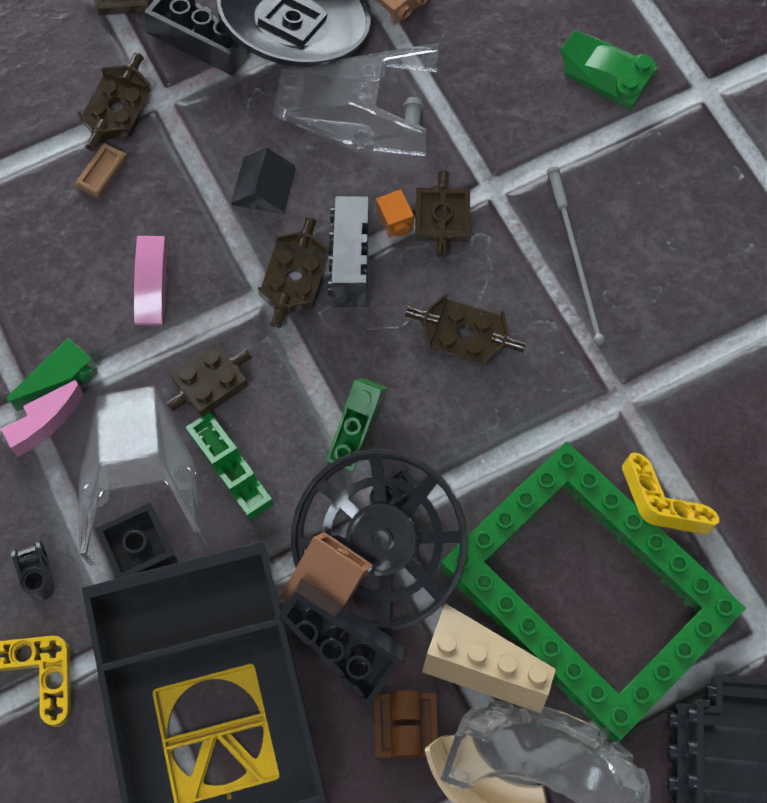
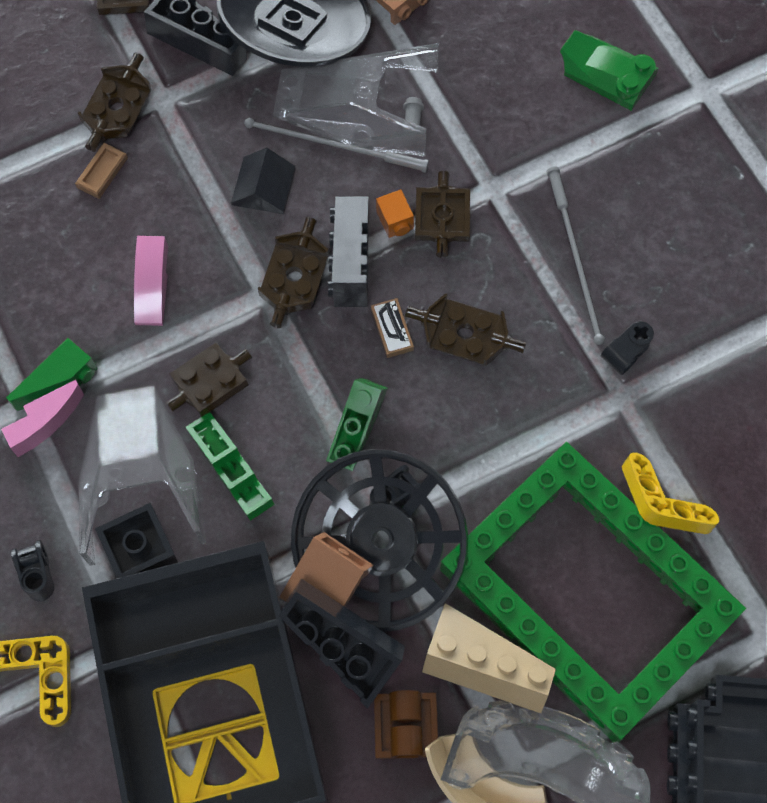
none -> light grey piece [244,118,429,173]
none -> tile [371,298,414,358]
none -> black piece [600,321,654,375]

